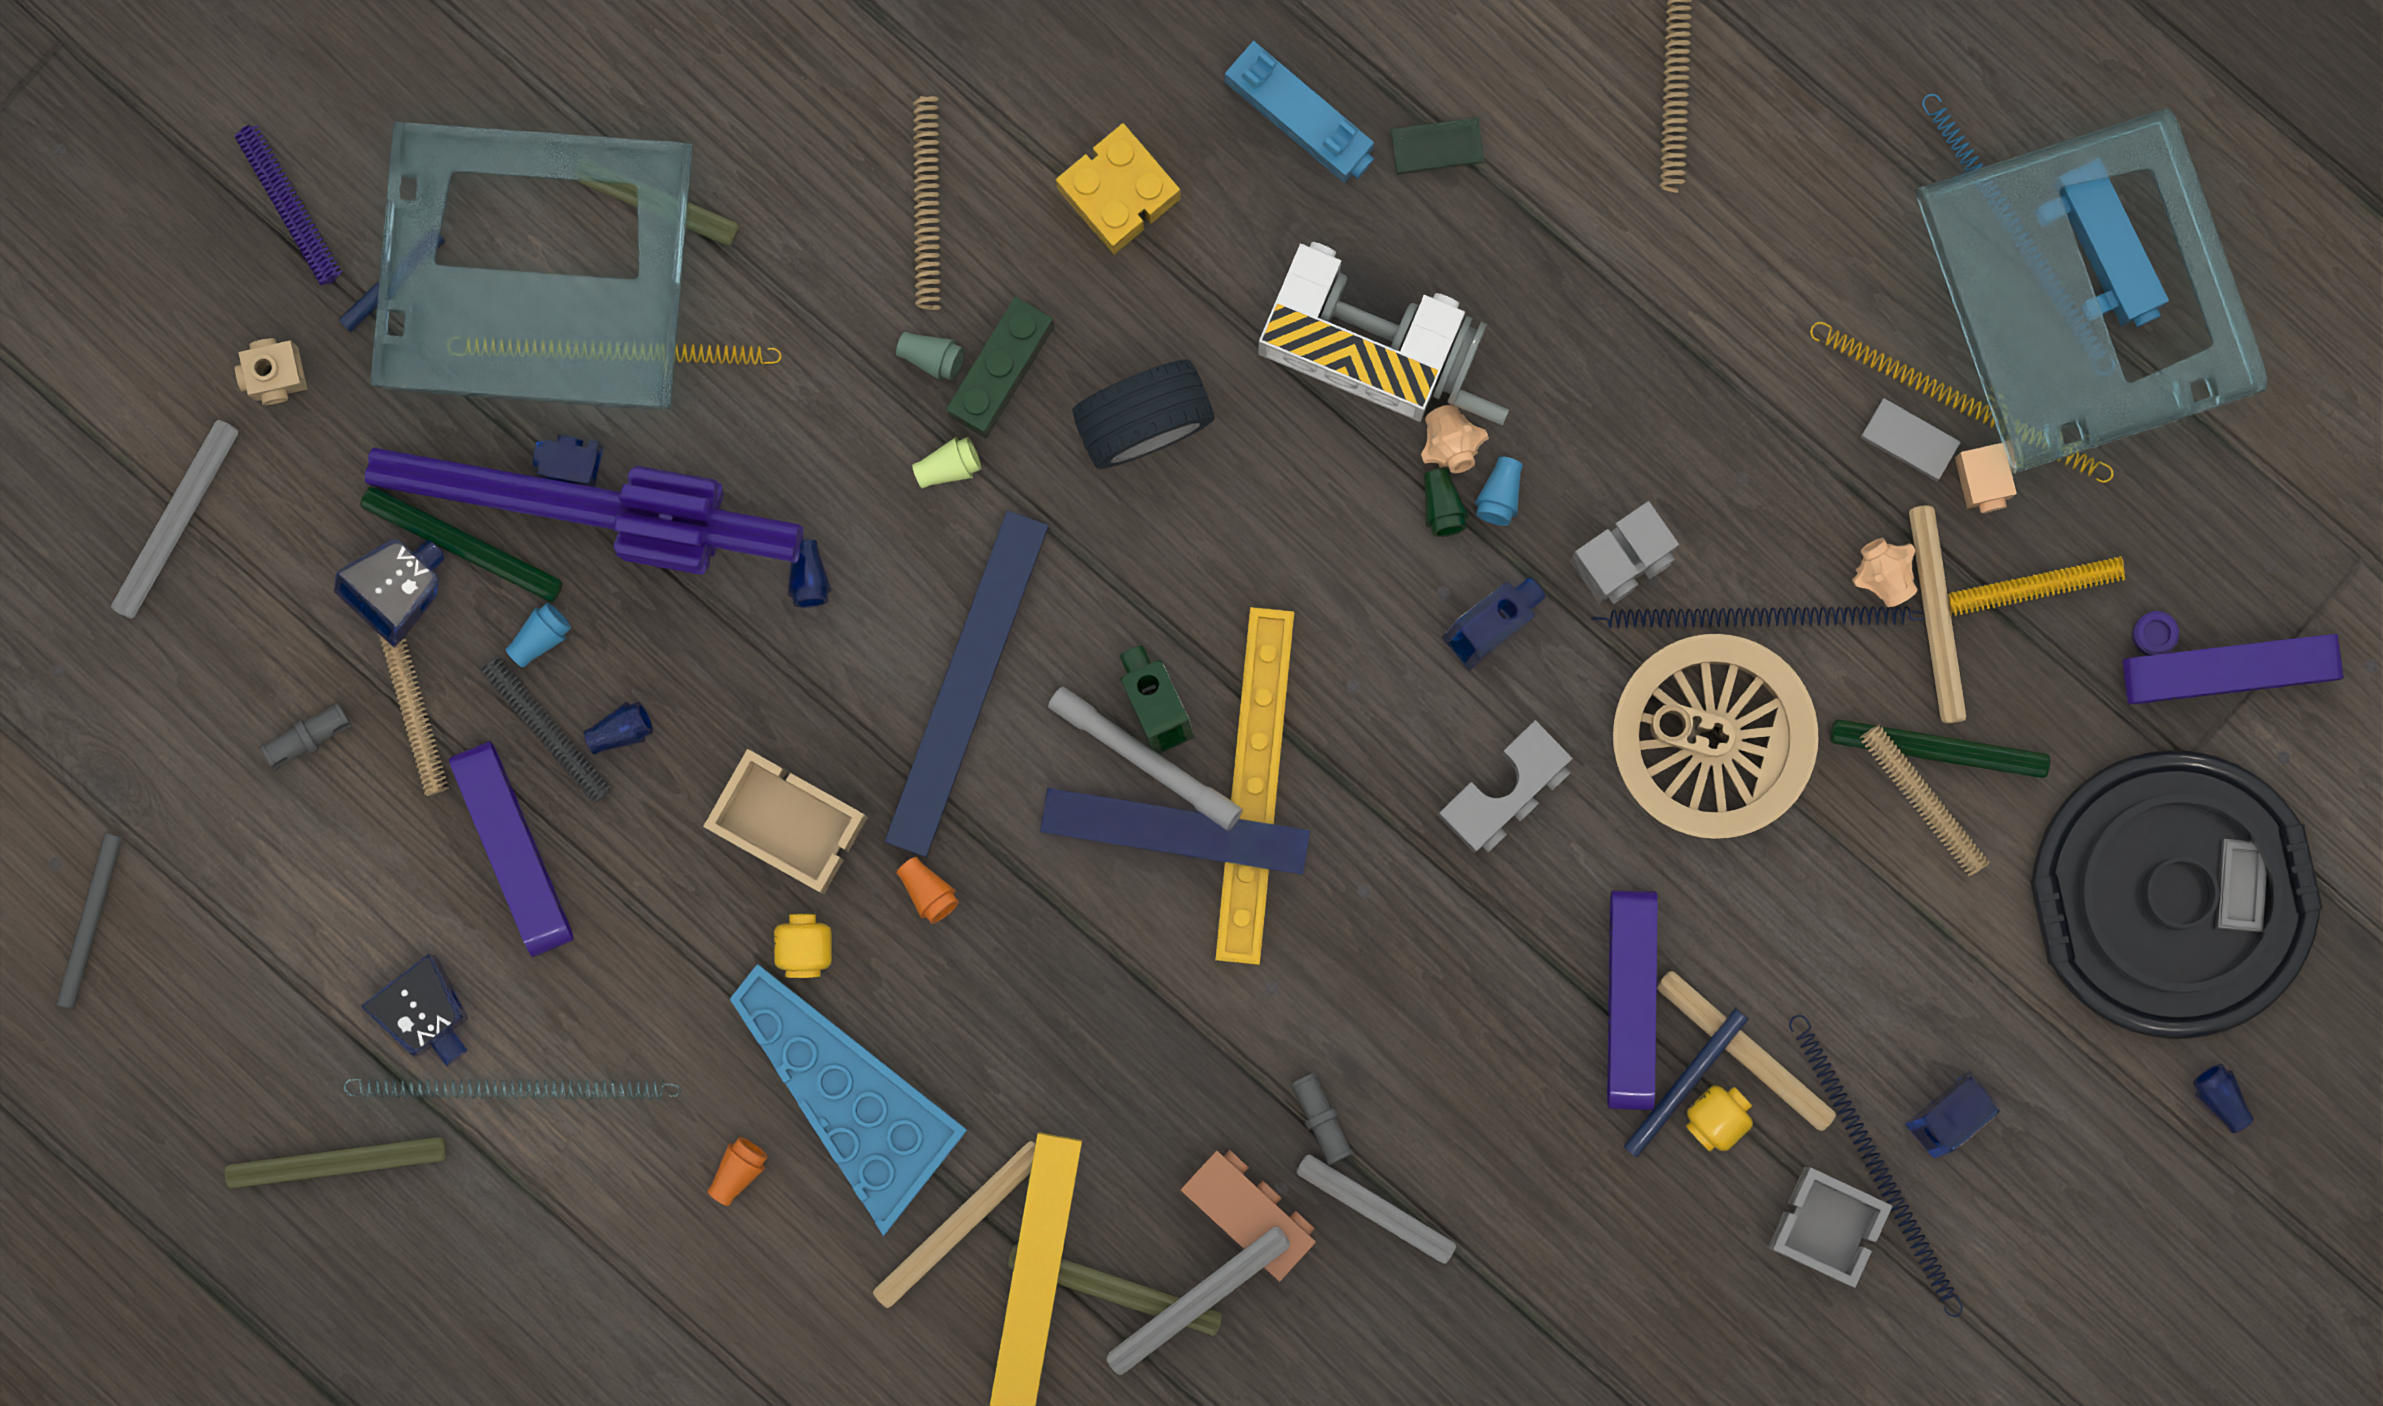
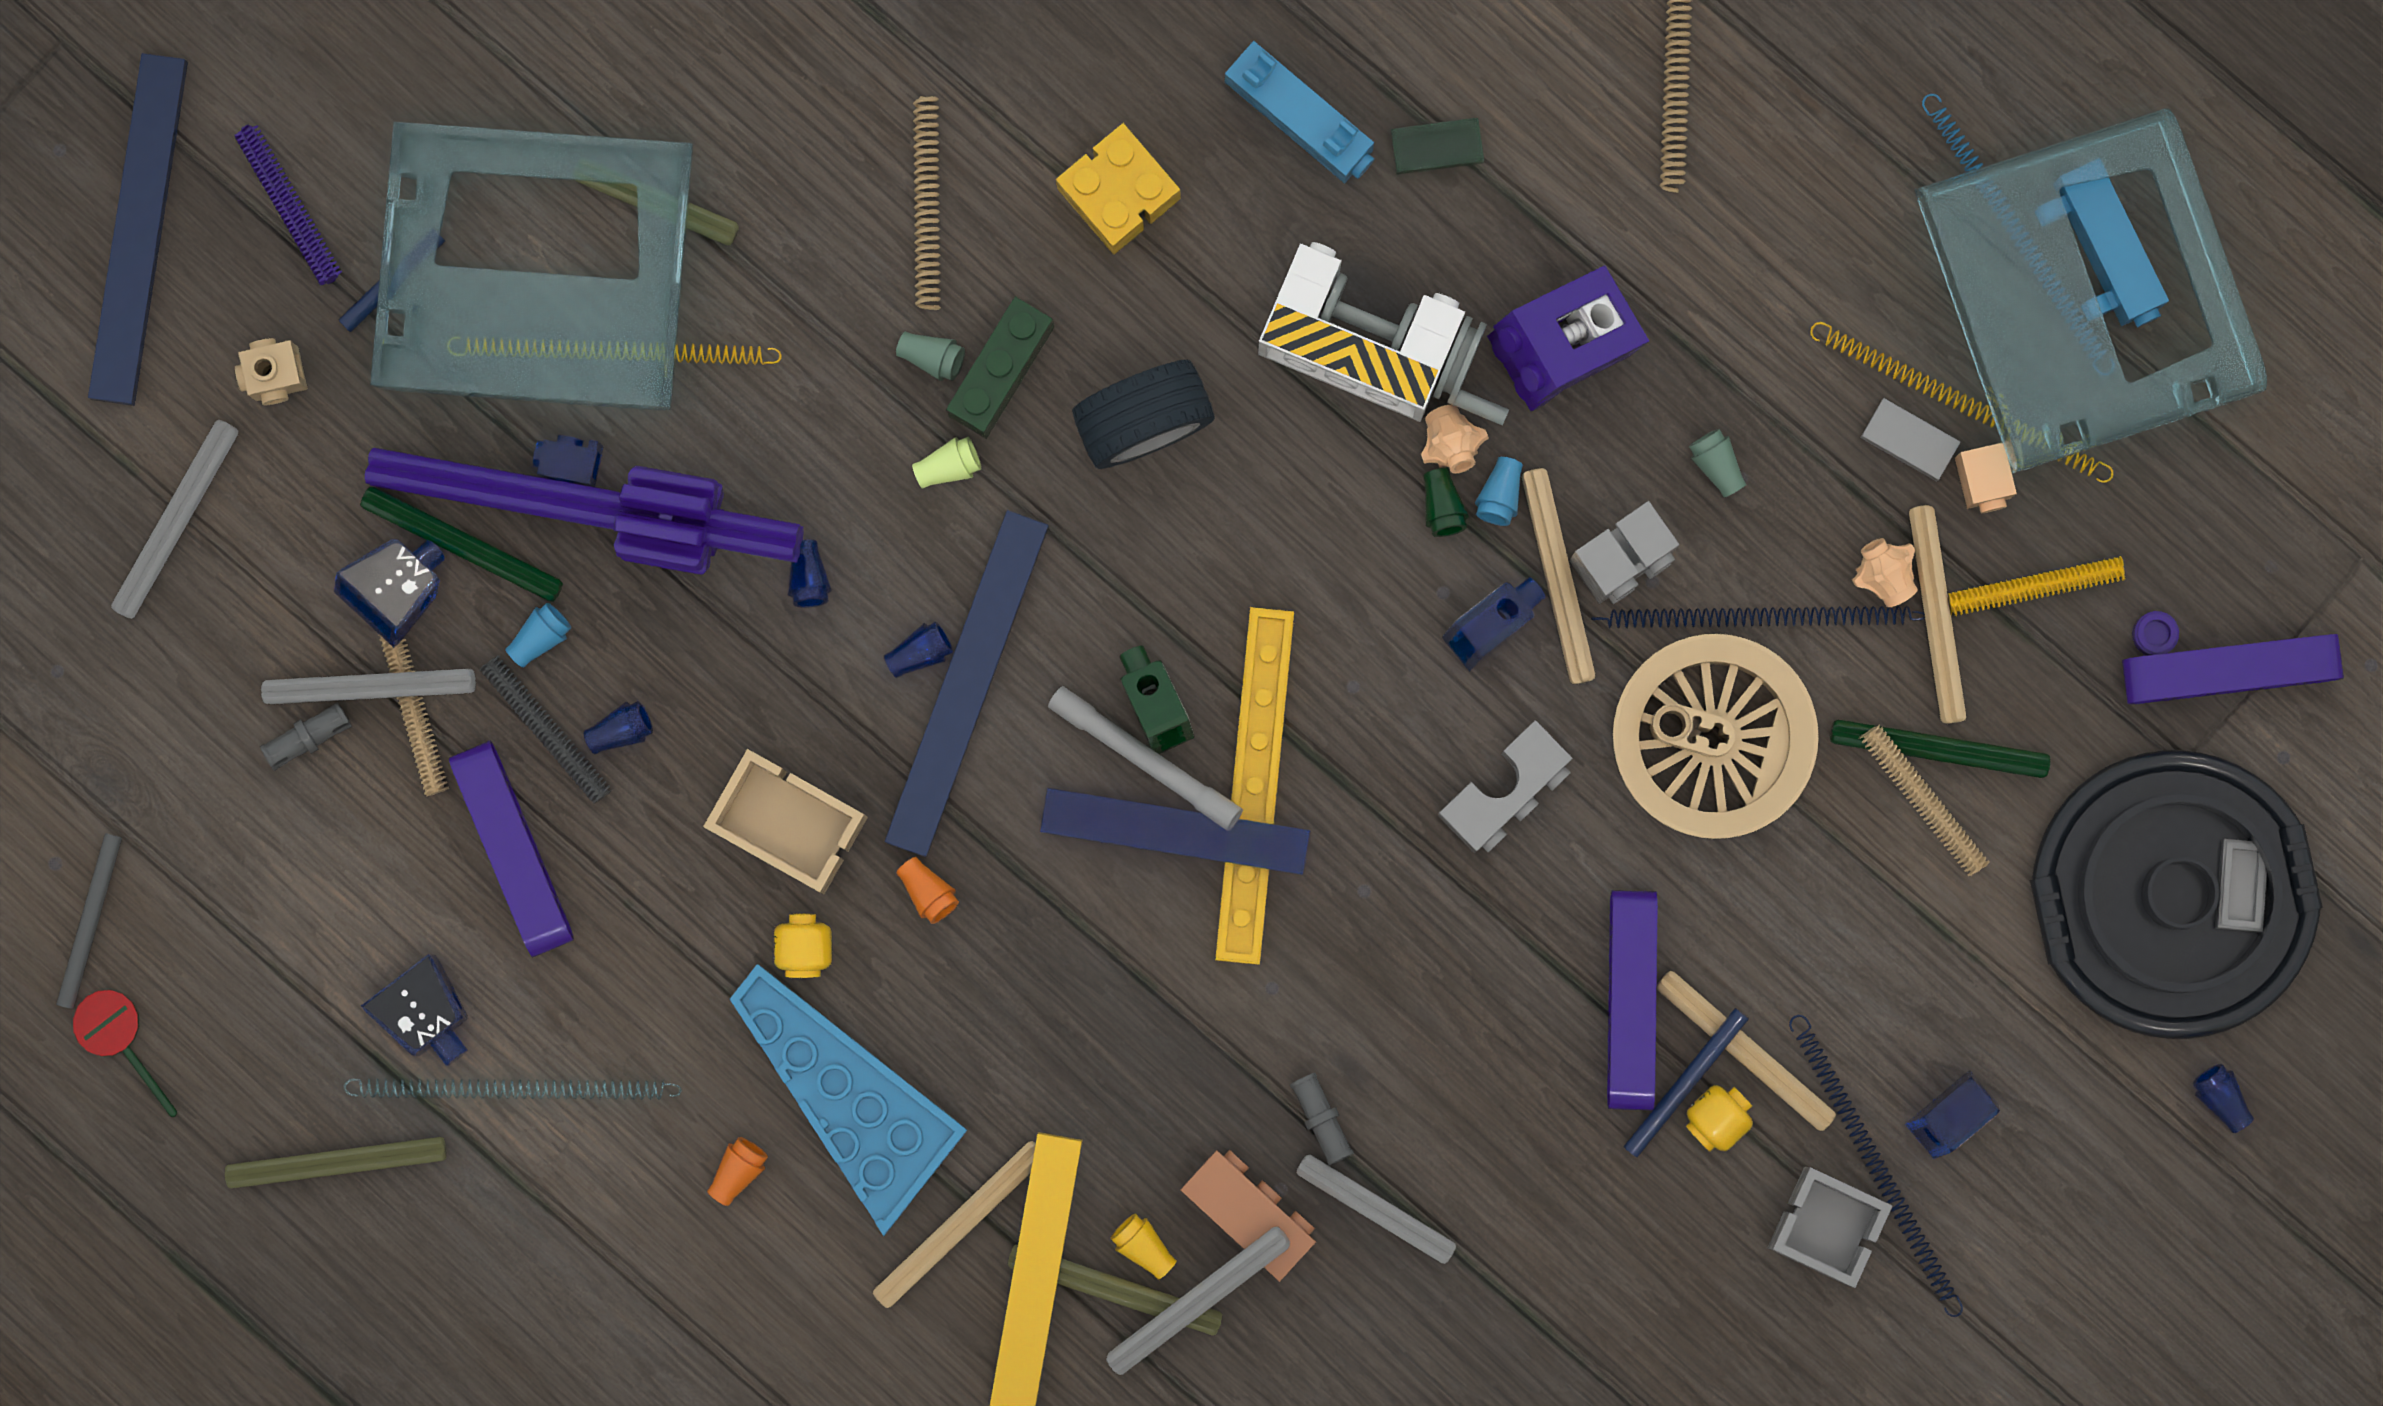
none -> red piece [73,990,177,1117]
none -> dark blue tile [88,53,188,406]
none -> light grey axle [261,669,476,704]
none -> clear blue cone [884,621,953,678]
none -> yellow cone [1110,1214,1177,1280]
none -> dark purple brick [1487,265,1649,412]
none -> tan axle [1522,468,1595,684]
none -> sand green cone [1689,429,1747,498]

